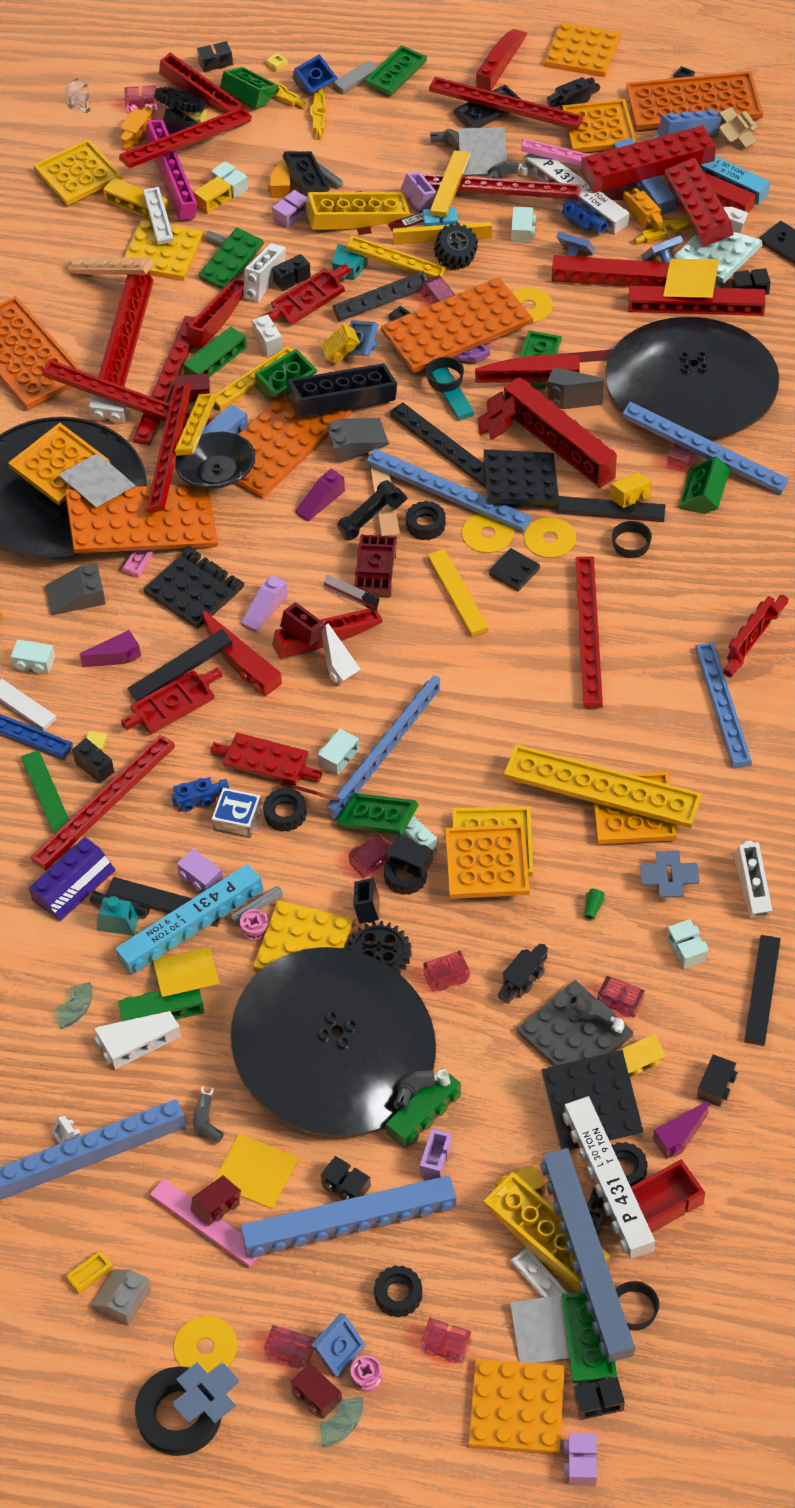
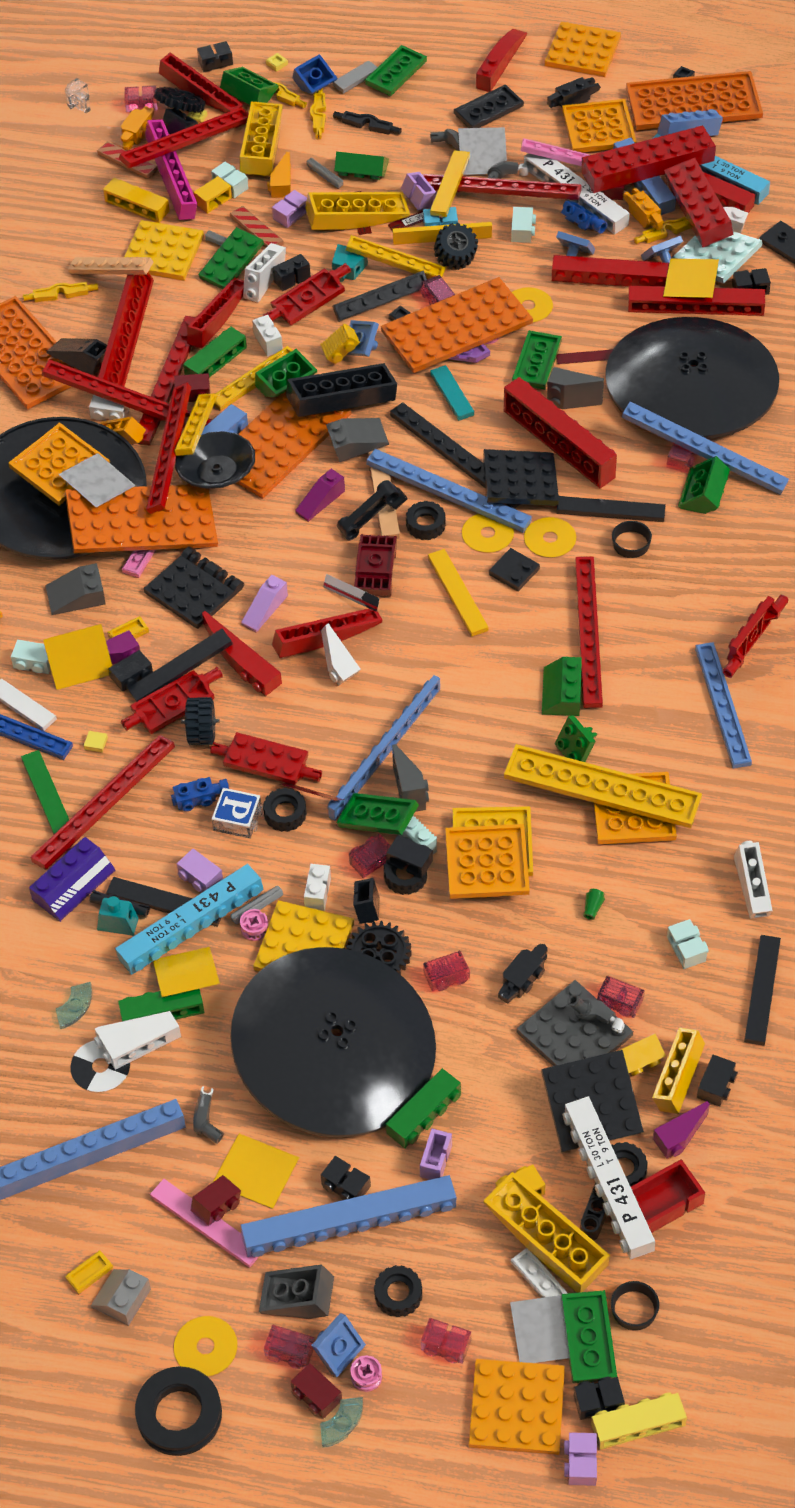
yellow plate [33,139,123,206] -> none
white tile [51,1116,80,1144] -> none
black piece [72,738,114,784] -> none
white tile [143,187,174,245] -> none
sand blue piece [173,1362,239,1423] -> none
dark red brick [280,602,324,647] -> none
black plate [282,151,330,194] -> none
light aqua piece [318,729,360,776] -> none
dark grey arm [394,1069,450,1111] -> none
black tyre [426,357,464,392] -> none
red plate [429,77,583,131] -> none
red slope [475,354,580,383] -> none
red piece [478,391,515,440] -> none
sand blue brick [540,1148,635,1363] -> none
yellow piece [610,472,652,508] -> none
sand blue piece [640,851,699,898] -> none
tan piece [718,107,757,148] -> none
none -> yellow piece [23,282,98,303]
none -> yellow sticker [43,624,112,690]
none -> black slope [47,338,107,375]
none -> sticker [71,1041,130,1092]
none -> nougat tile [97,141,158,179]
none -> light orange slope [100,417,146,445]
none -> yellow tile [107,616,149,639]
none -> black brick [108,650,153,691]
none -> black wheel [181,697,220,745]
none -> nougat tile [230,206,284,247]
none -> yellow slope [240,101,283,176]
none -> dark grey slope [259,1264,334,1319]
none -> white piece [304,864,331,911]
none -> black piece [333,111,402,135]
none -> green slope [334,151,389,180]
none -> dark grey slope [392,744,429,812]
none -> green slope [542,657,582,716]
none -> green plate [555,715,597,762]
none -> light yellow brick [591,1393,687,1450]
none -> yellow brick [652,1027,705,1114]

